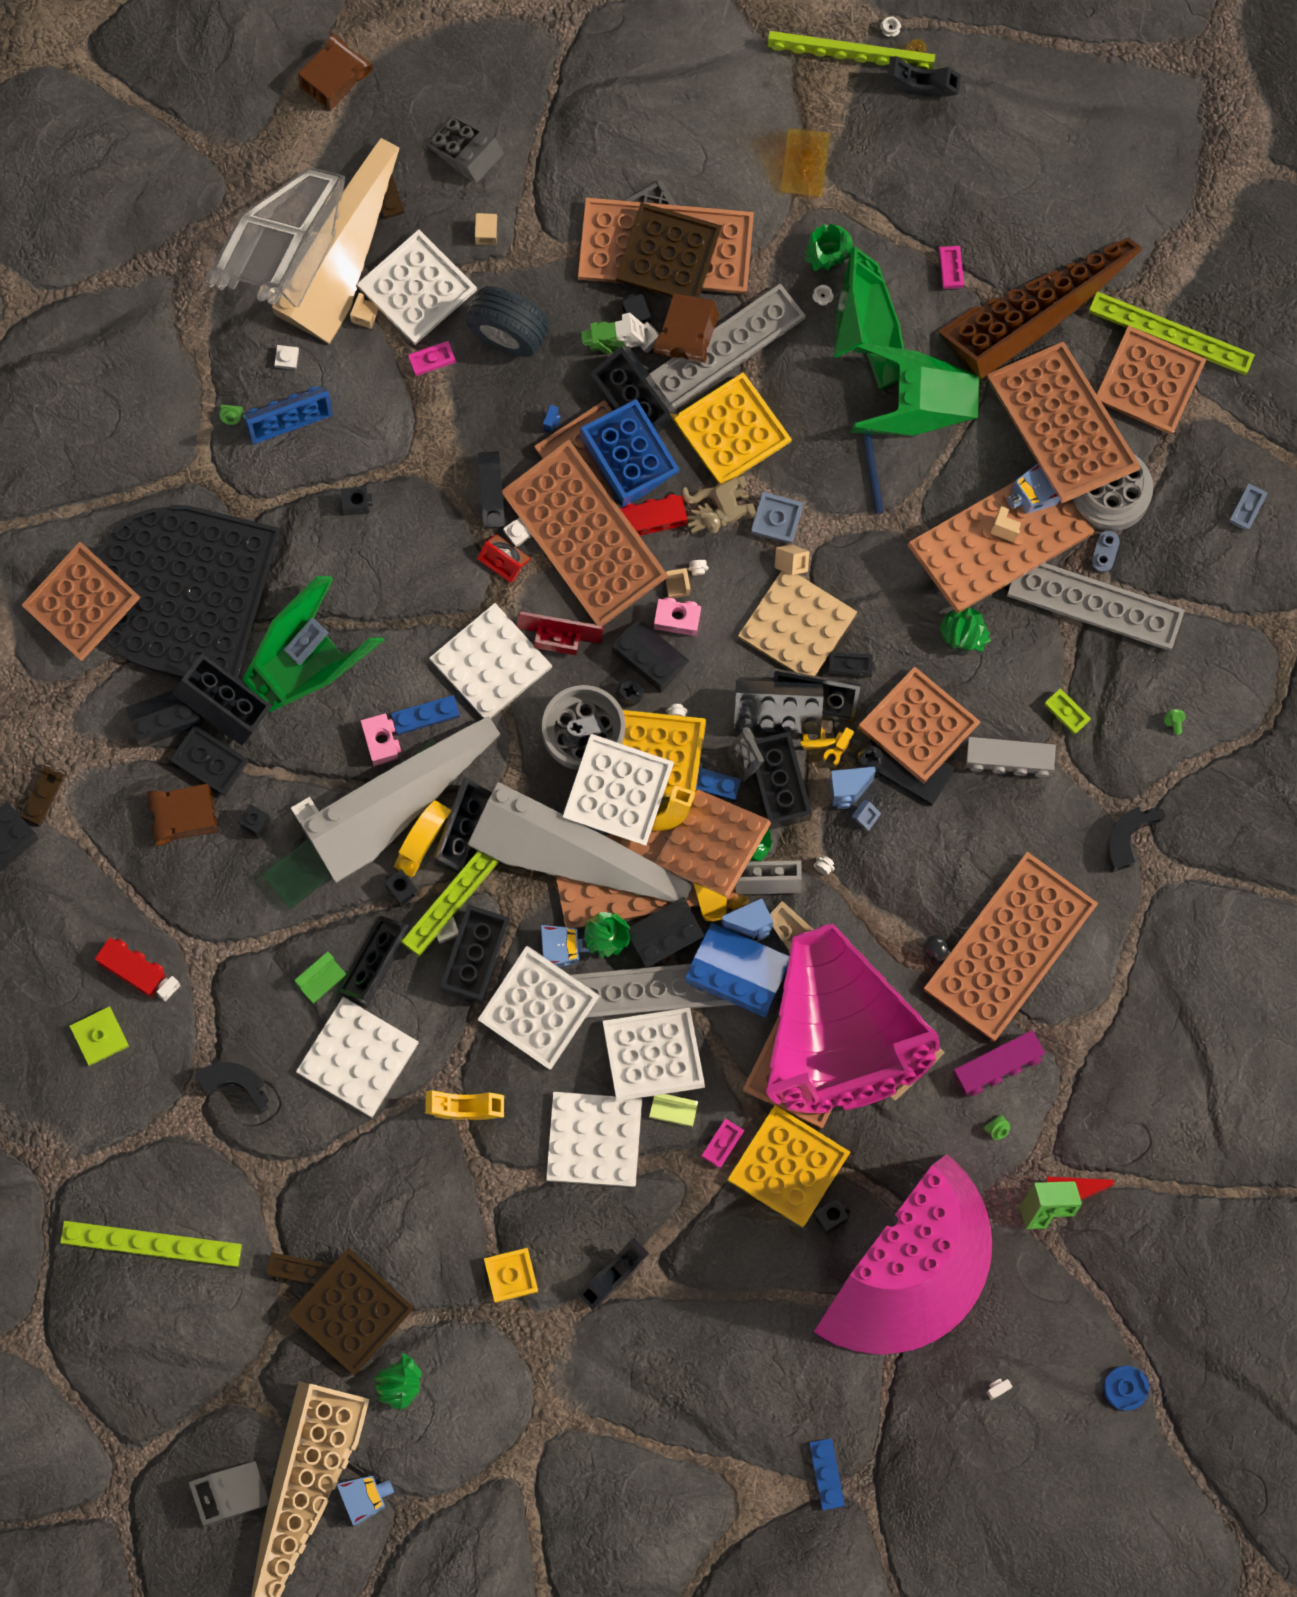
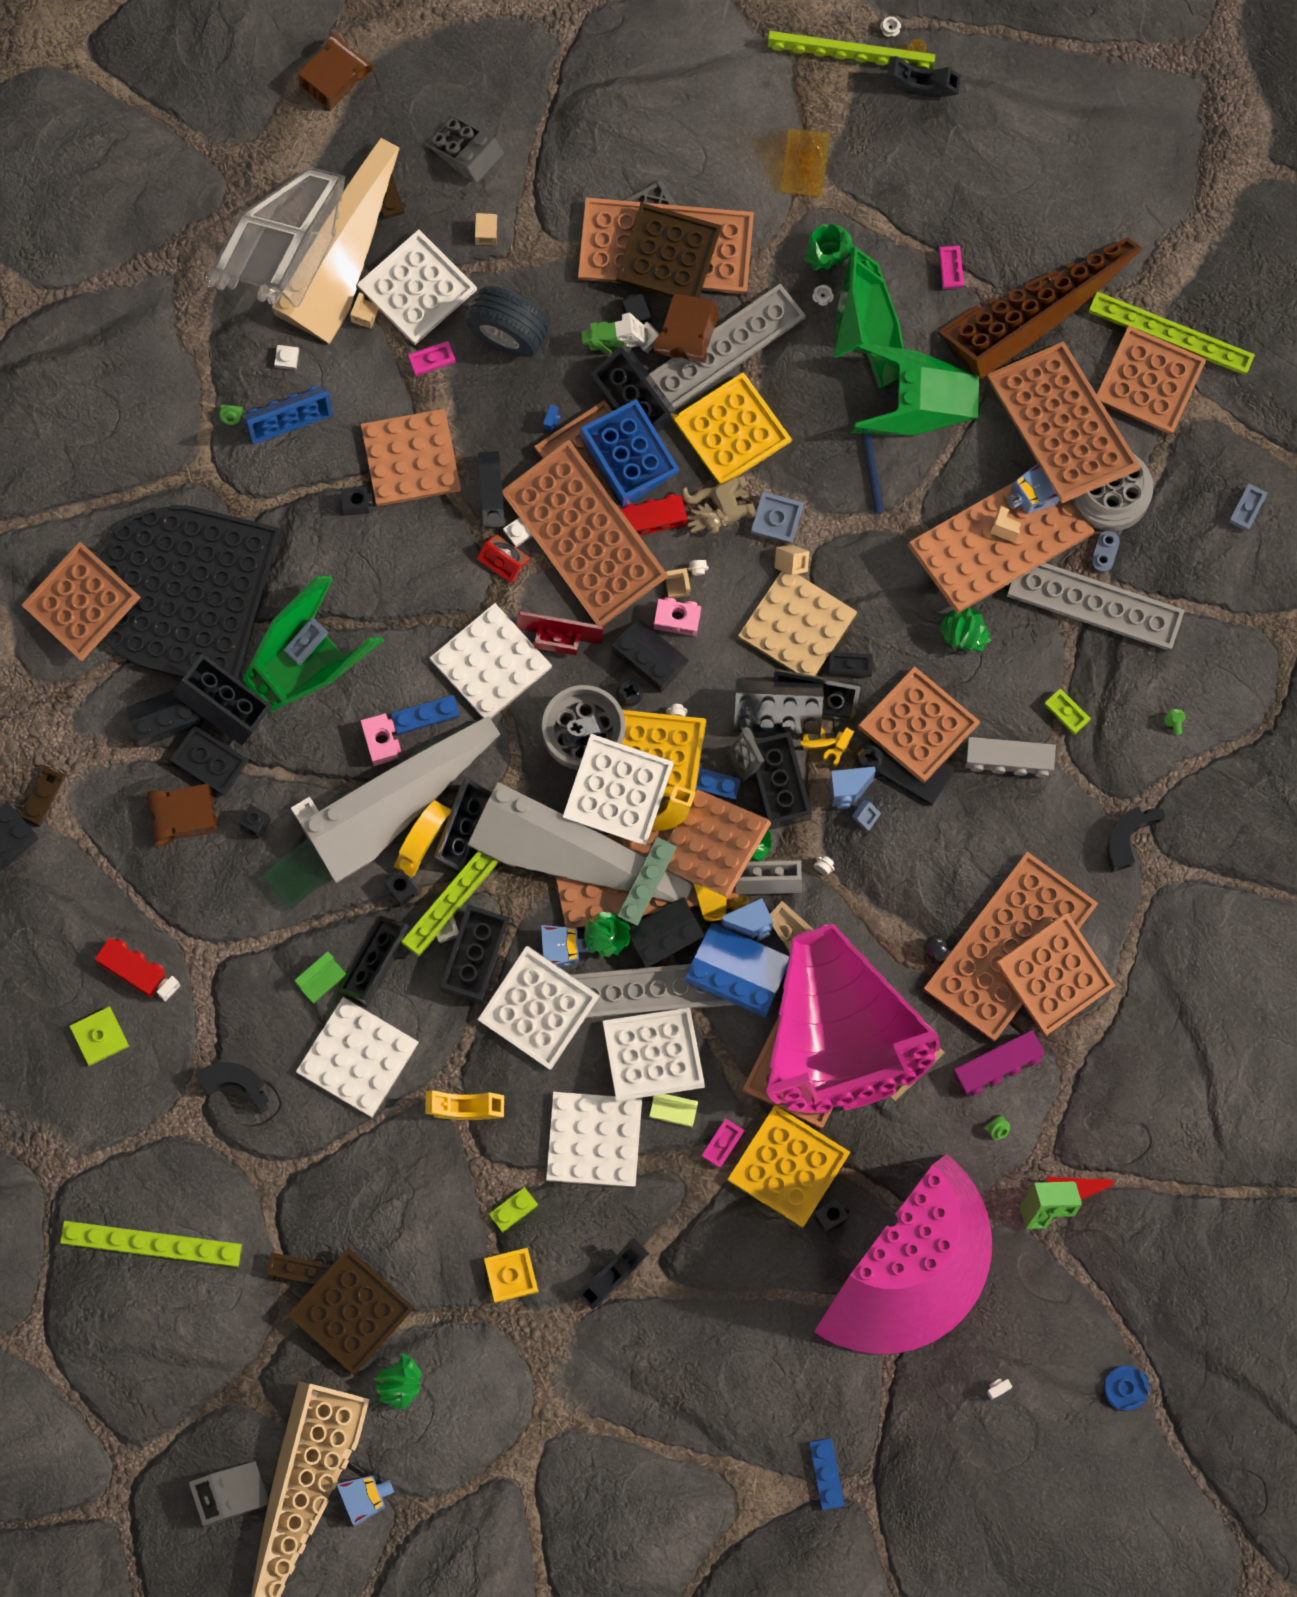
none -> nougat plate [361,409,461,507]
none -> lime plate [489,1187,538,1233]
none -> sand green plate [617,837,677,926]
none -> nougat plate [995,913,1116,1036]

